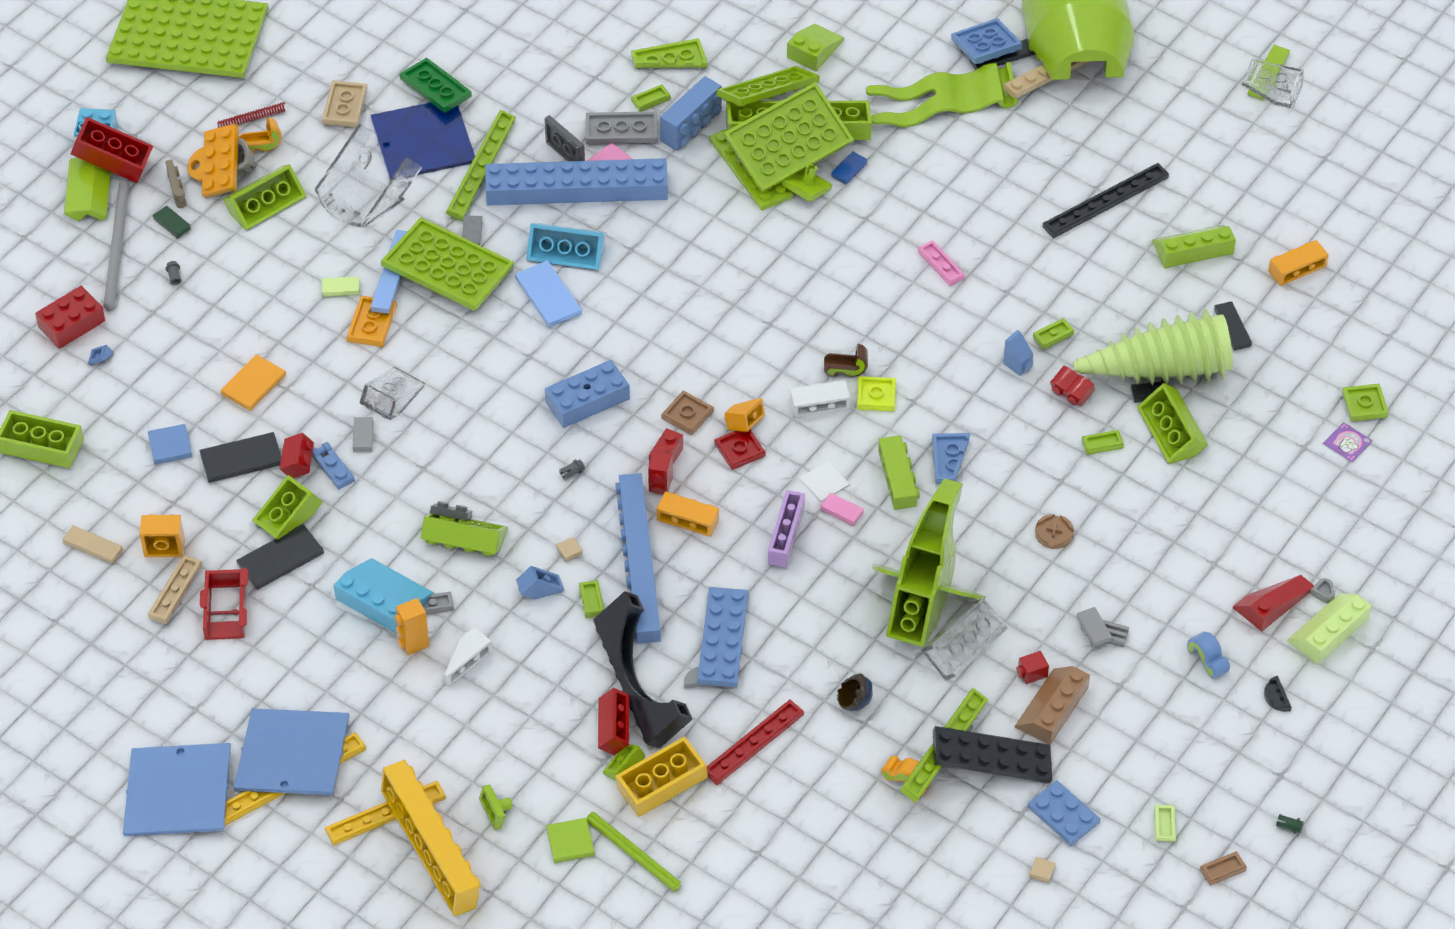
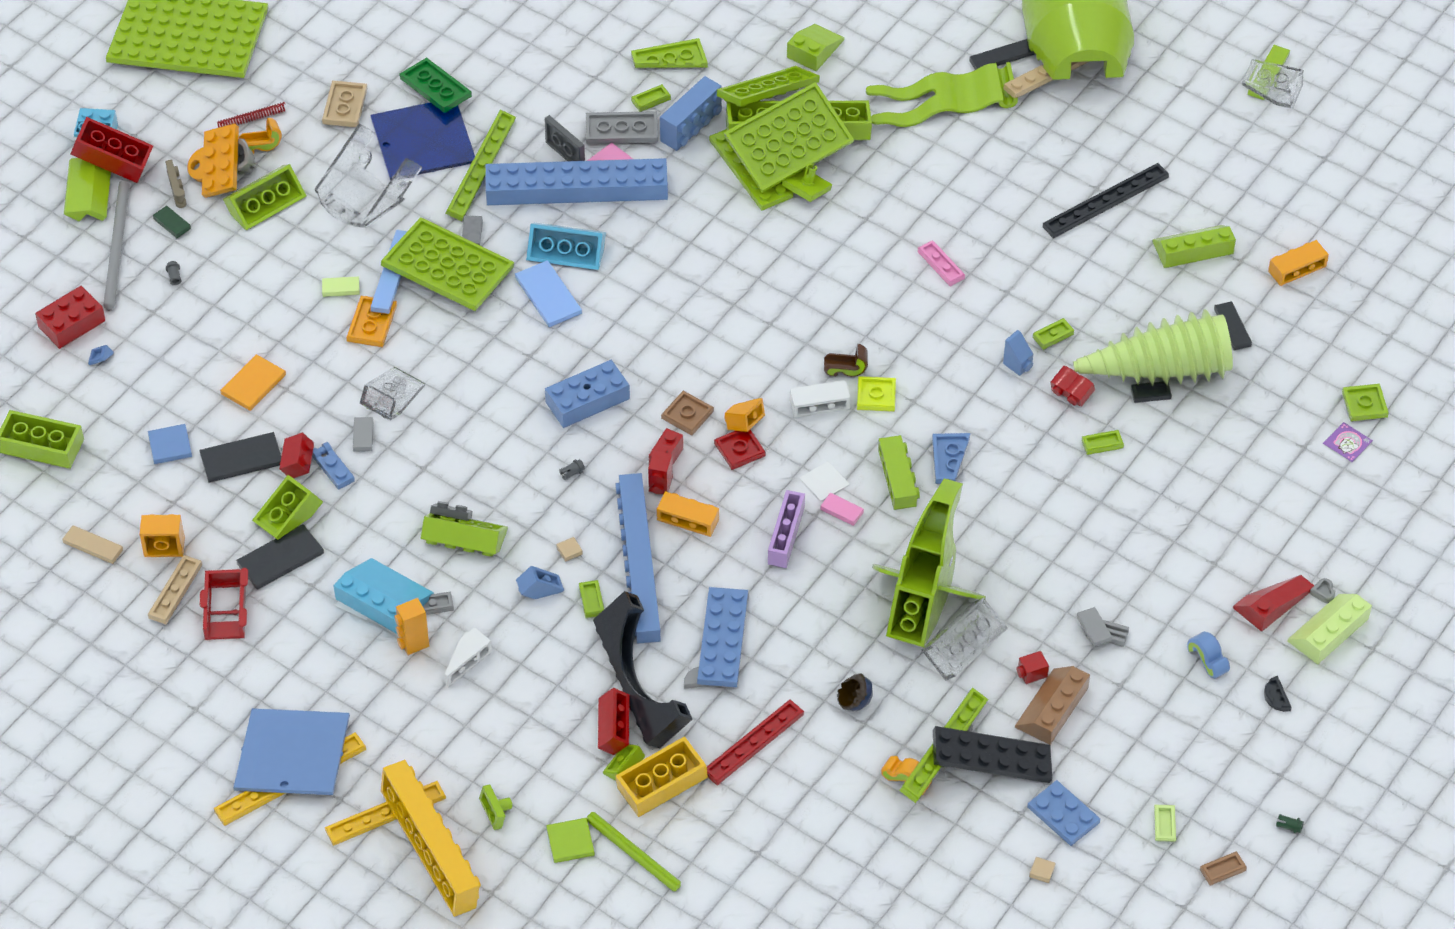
medium blue piece [123,743,231,836] -> none
blue tile [831,151,867,184] -> none
medium blue plate [951,18,1022,64] -> none
medium nougat tile [1035,514,1074,549] -> none
lime slope [1137,383,1209,464] -> none

